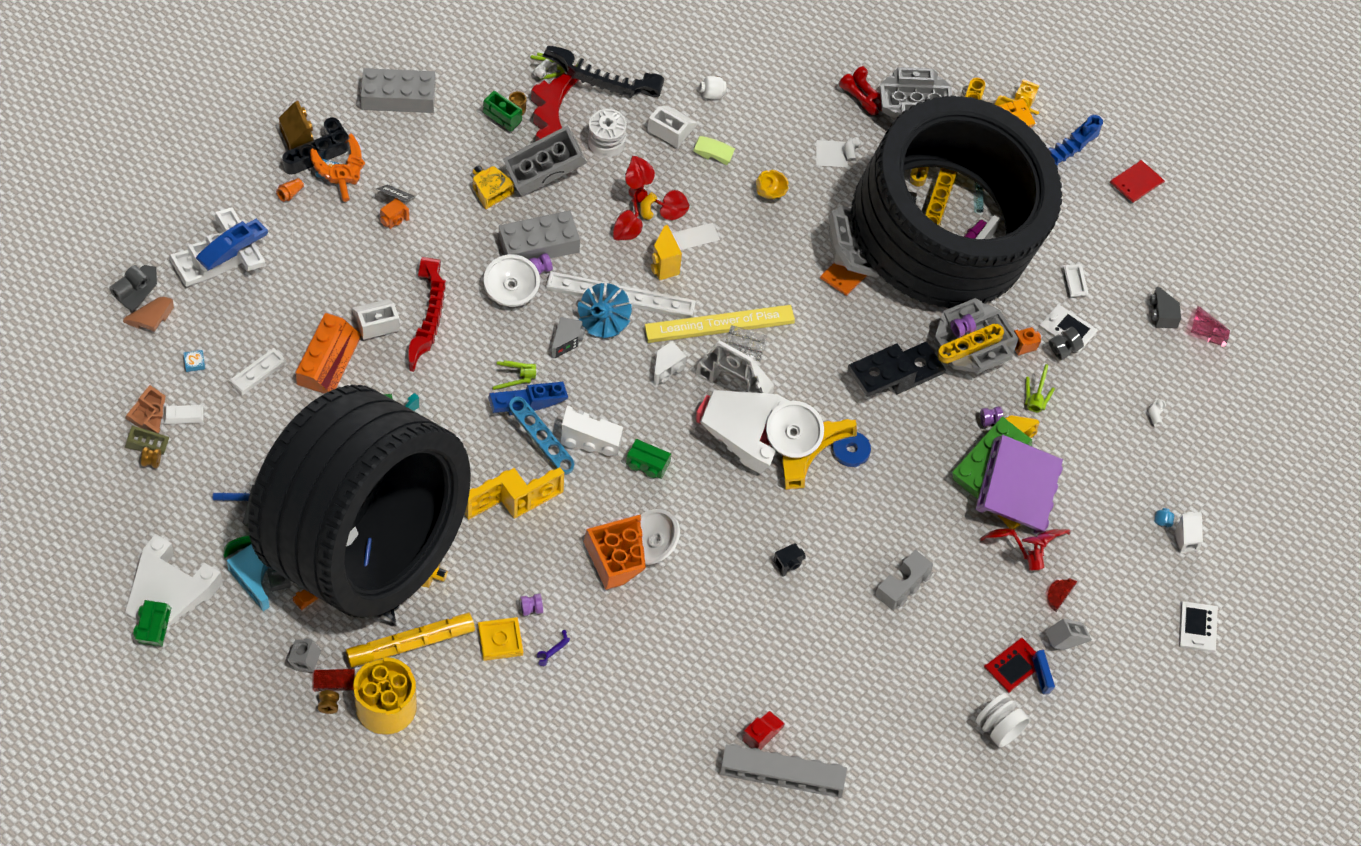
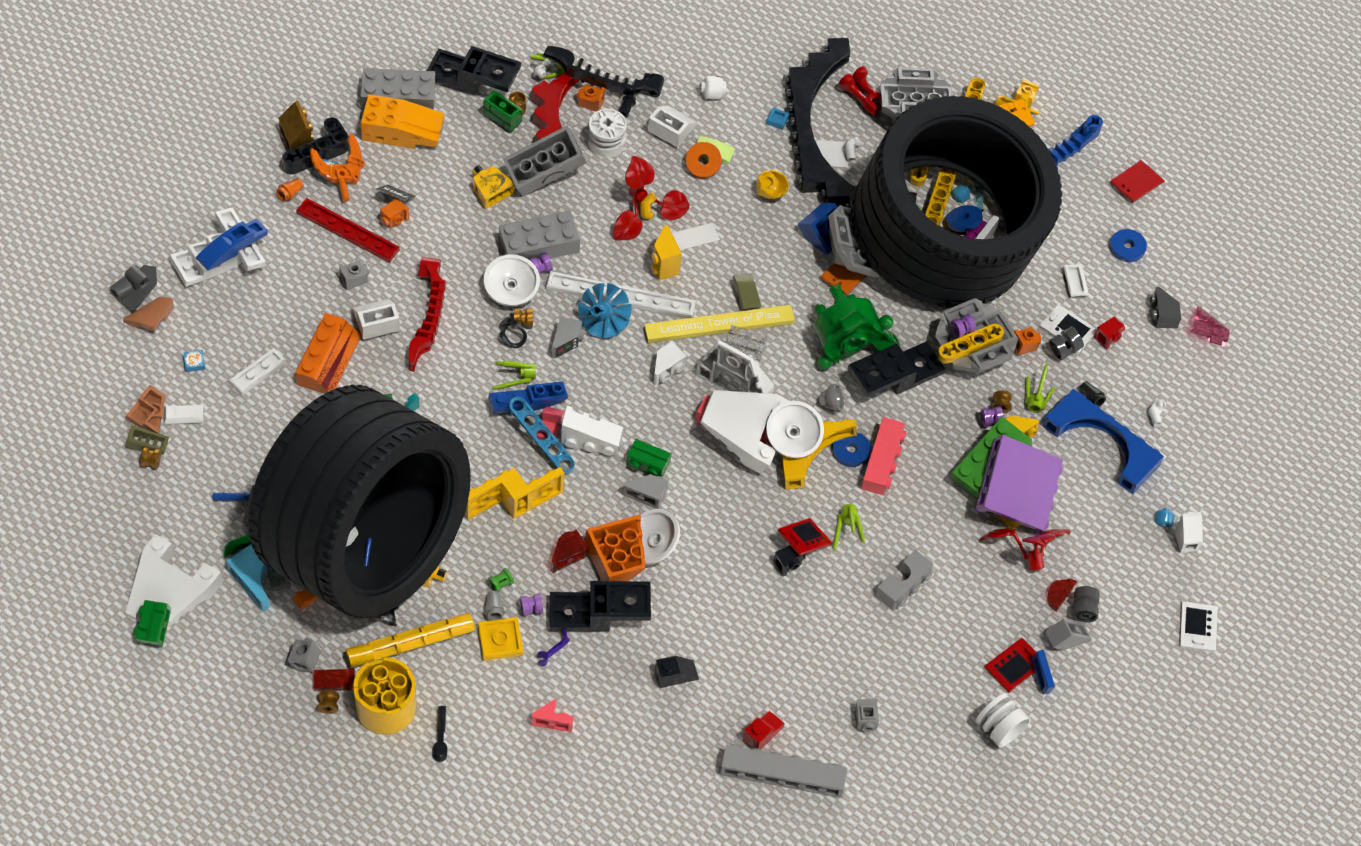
none -> red tile [296,198,400,263]
none -> light grey brick [339,260,369,290]
none -> light orange piece [361,94,445,149]
none -> black bracket [427,46,521,95]
none -> black piece [433,706,447,762]
none -> light grey cone [485,591,505,621]
none -> bright green bush [488,568,514,592]
none -> black piece [500,317,527,348]
none -> pearl gold wheel [514,308,533,327]
none -> coral slope [532,699,574,732]
none -> coral slope [537,406,565,440]
none -> black bracket [549,581,651,632]
none -> clear red slope [551,529,588,573]
none -> orange brick [577,84,605,112]
none -> black pin [618,94,636,118]
none -> light grey slope [623,474,668,509]
none -> black slope [655,656,699,688]
none -> orange tile [686,142,722,178]
none -> olive slope [732,273,761,310]
none -> dark azure tile [766,108,790,130]
none -> red container [777,518,833,556]
none -> black arch [785,38,856,208]
none -> blue slope [798,203,838,254]
none -> green piece [814,284,900,370]
none -> light grey piece [819,384,844,412]
none -> lime plant [833,504,865,550]
none -> light grey window [855,699,879,732]
none -> coral brick [861,417,907,496]
none -> blue tile [946,205,983,232]
none -> dark azure piece [951,185,971,203]
none -> pearl gold wheel [993,390,1012,413]
none -> blue arch [1042,389,1164,494]
none -> dark grey wheel [1072,586,1100,623]
none -> pearl dark grey cone [1079,381,1106,407]
none -> red brick [1094,316,1125,350]
none -> blue tile [1110,229,1147,262]

